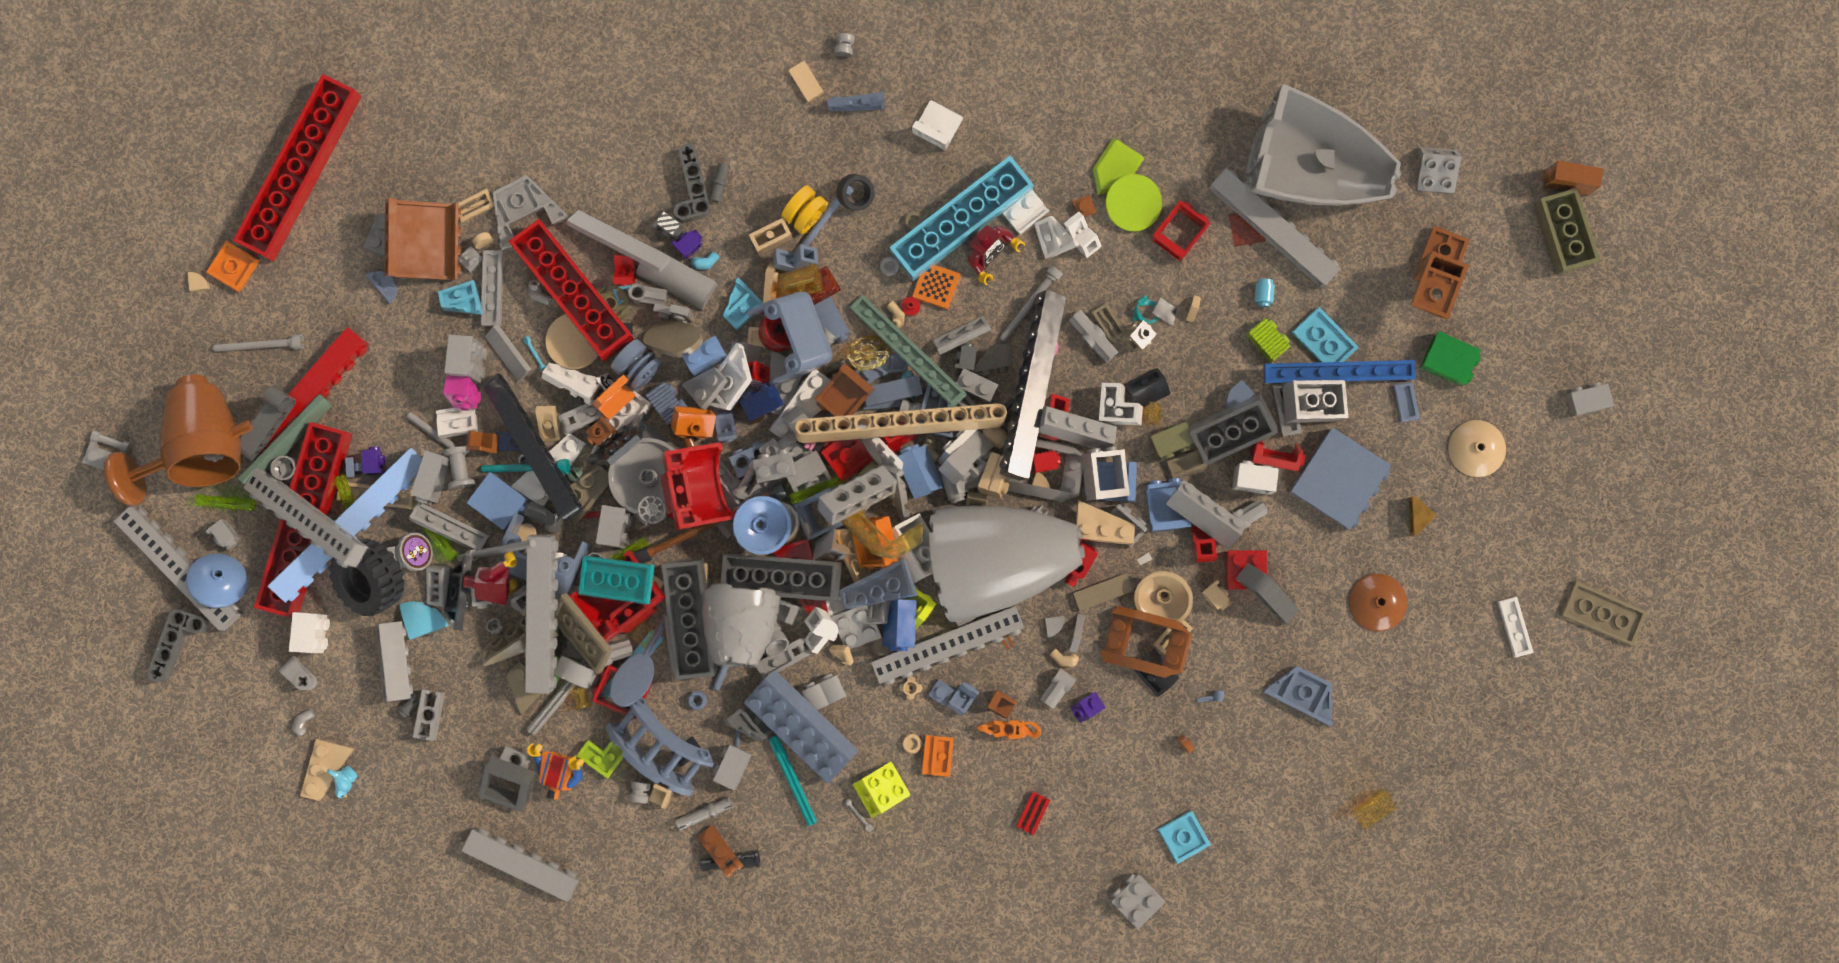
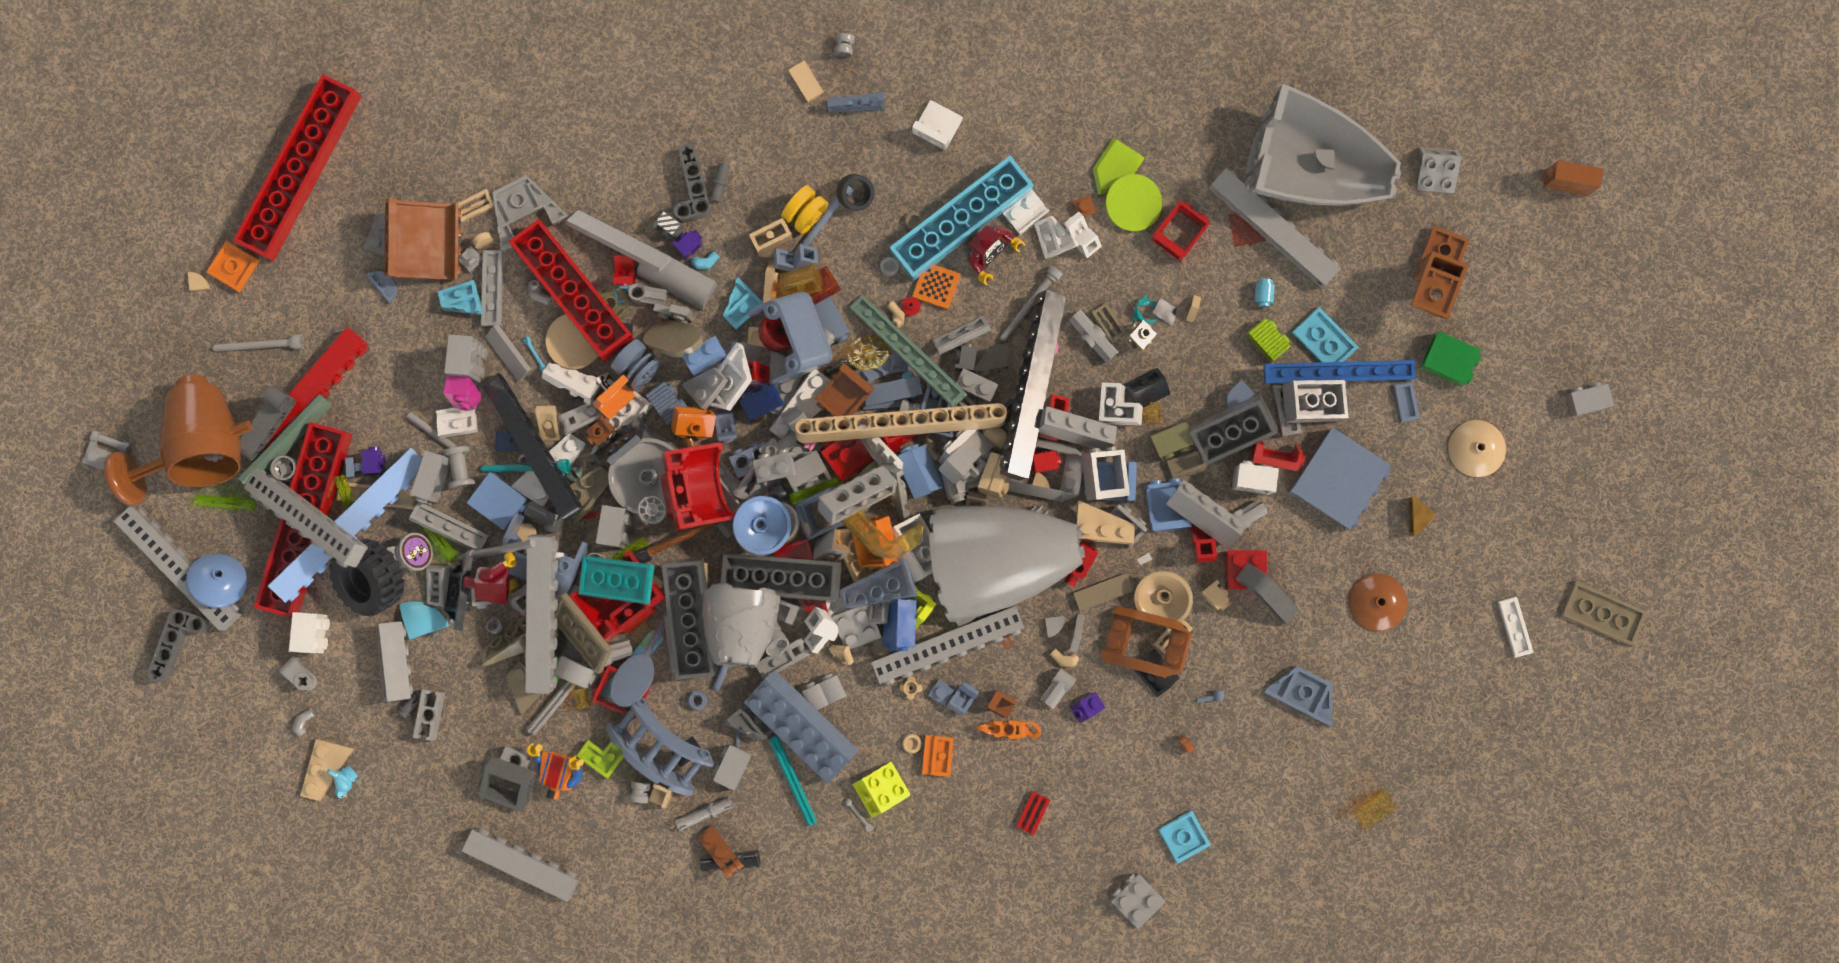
light grey brick [206,519,240,550] -> none
dark orange panel [466,431,499,453] -> none
olive brick [1534,188,1600,275] -> none

